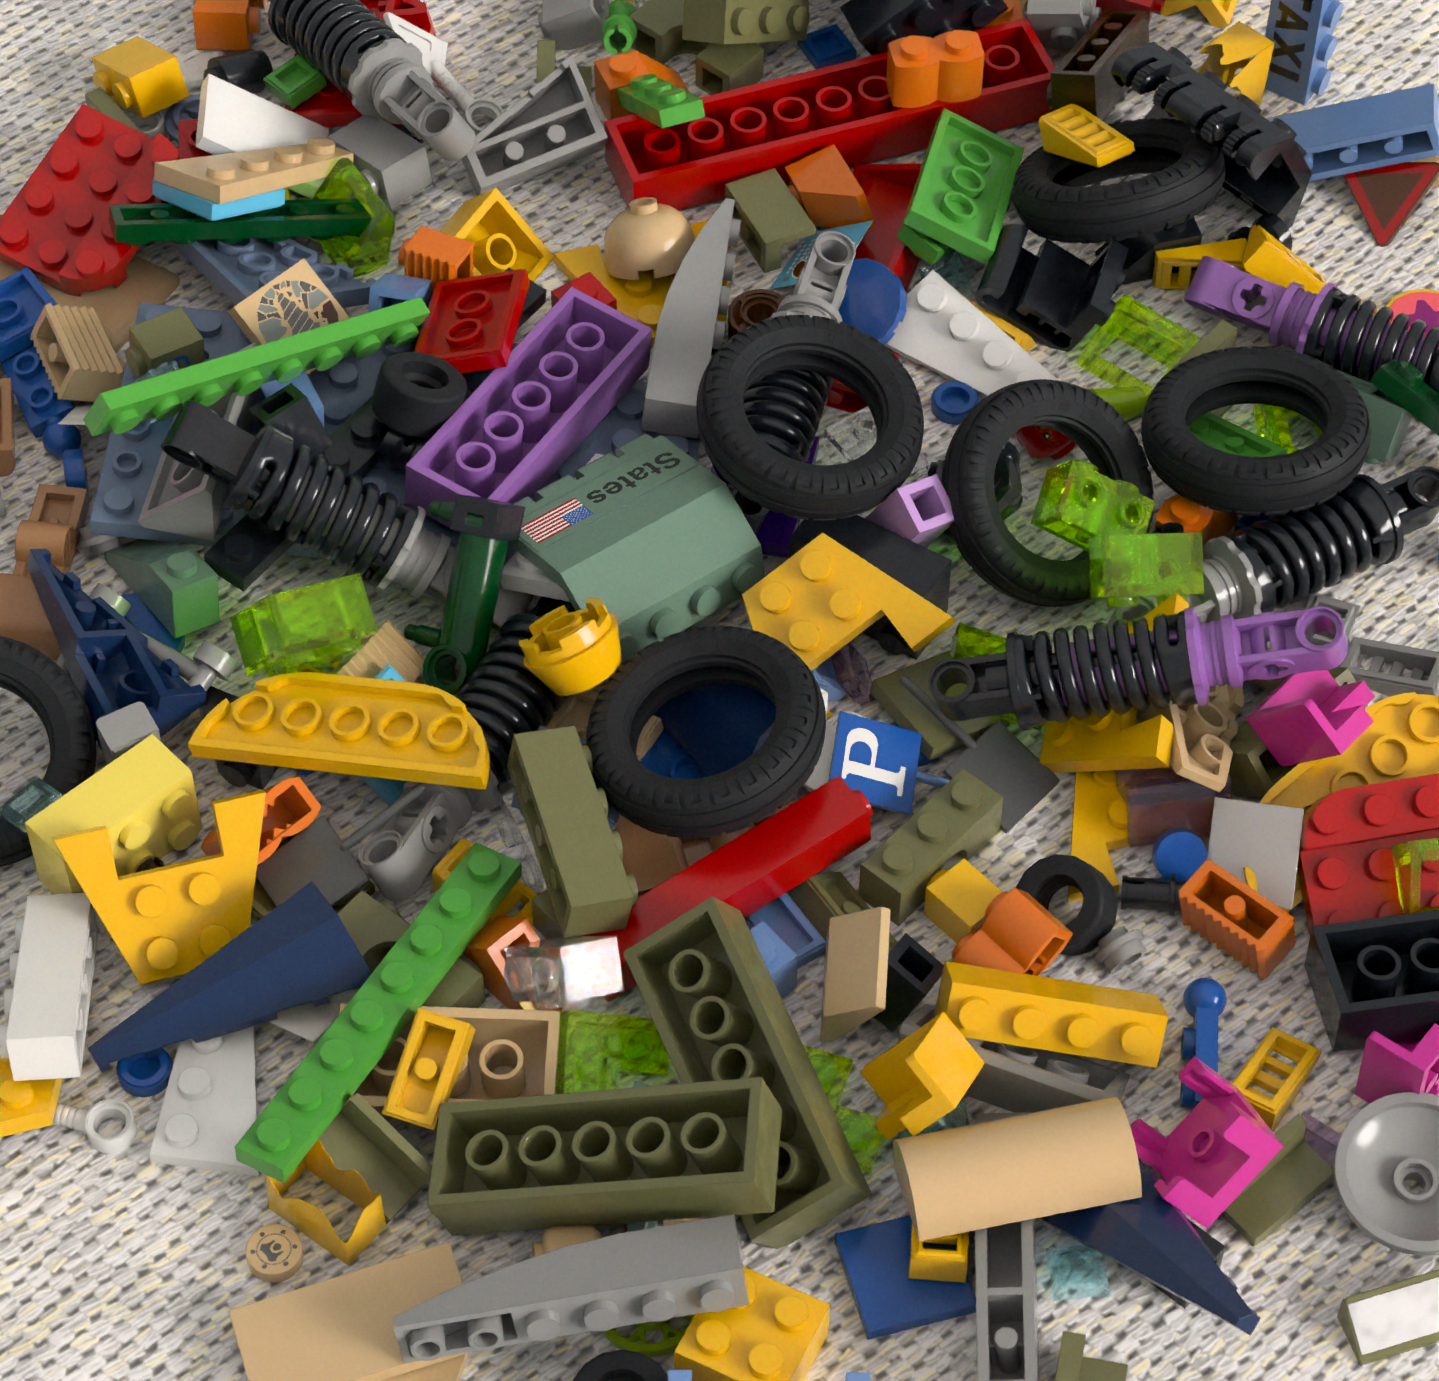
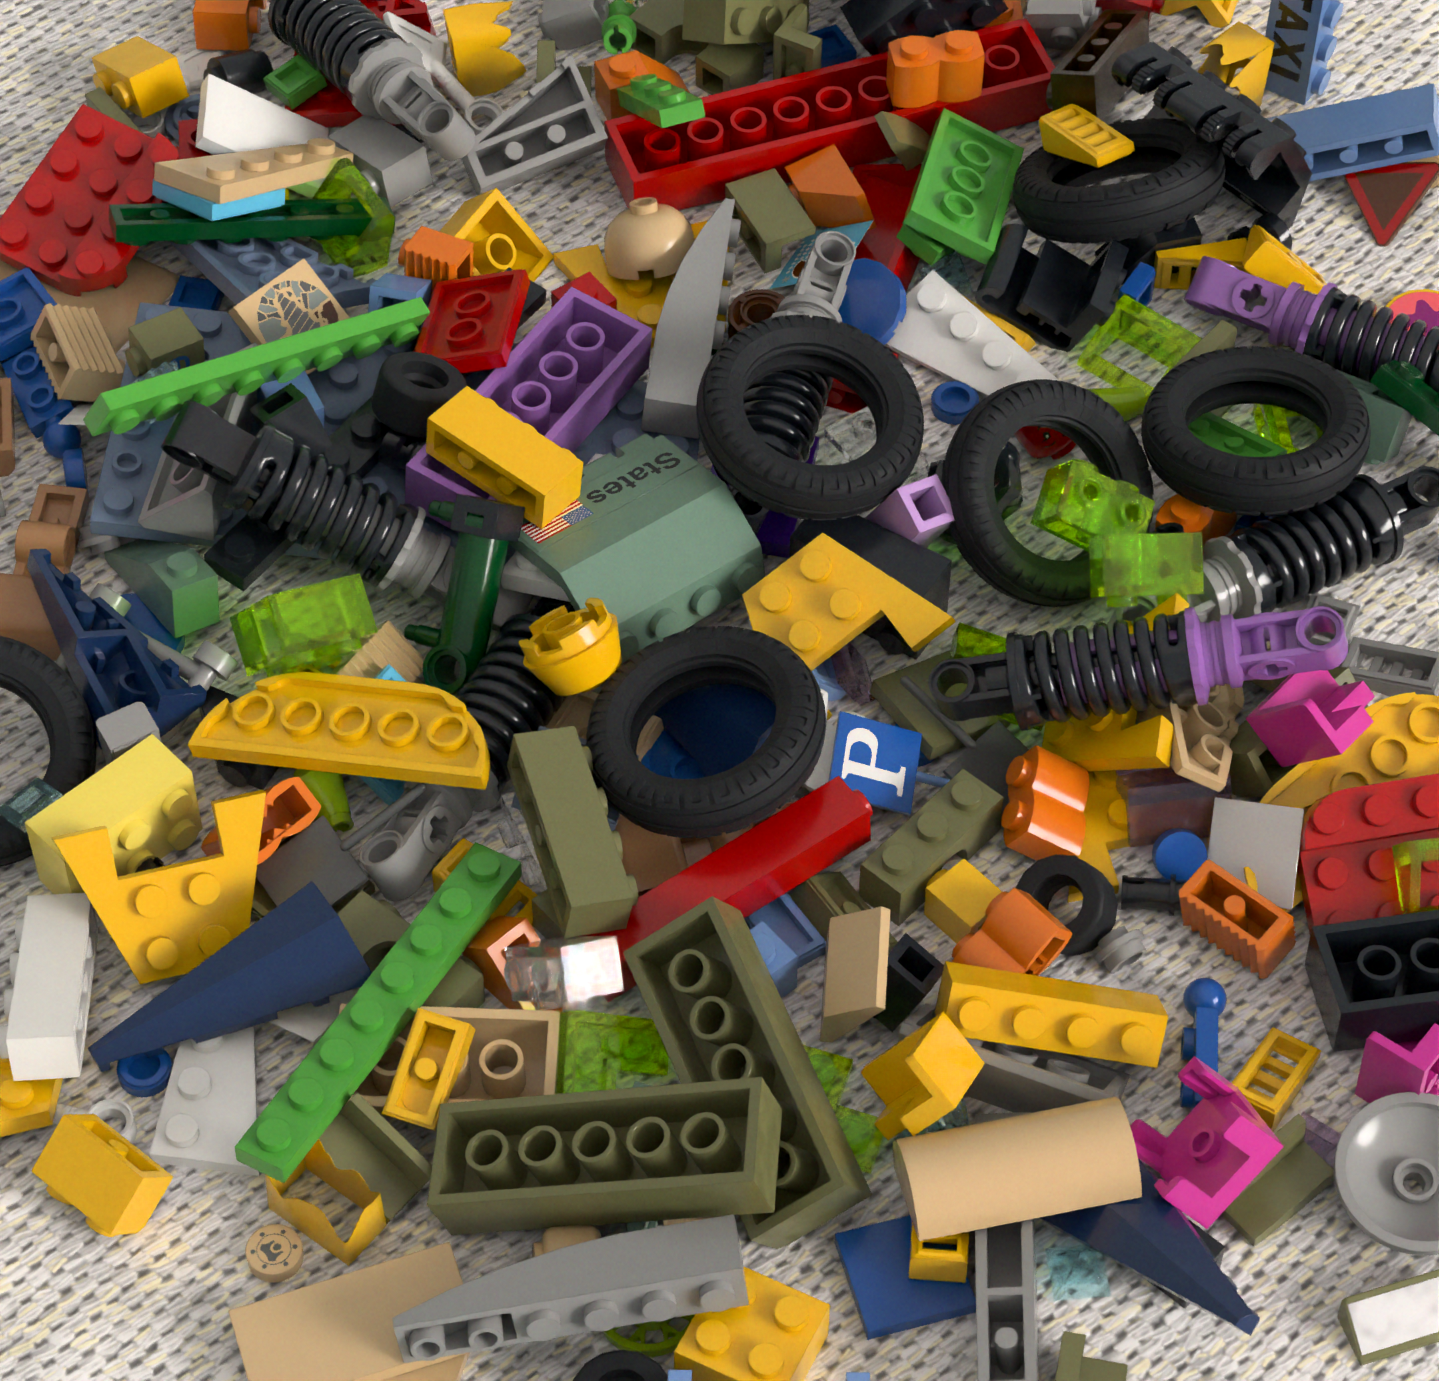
none -> yellow brick [31,1114,173,1237]
none -> blue tile [169,275,225,311]
none -> lime cone [293,769,354,832]
none -> yellow brick [426,386,583,529]
none -> yellow piece [443,1,527,97]
none -> olive panel [773,2,822,80]
none -> olive slope [874,111,931,171]
none -> orange brick [1001,745,1089,861]
none -> blue tile [1115,262,1156,326]

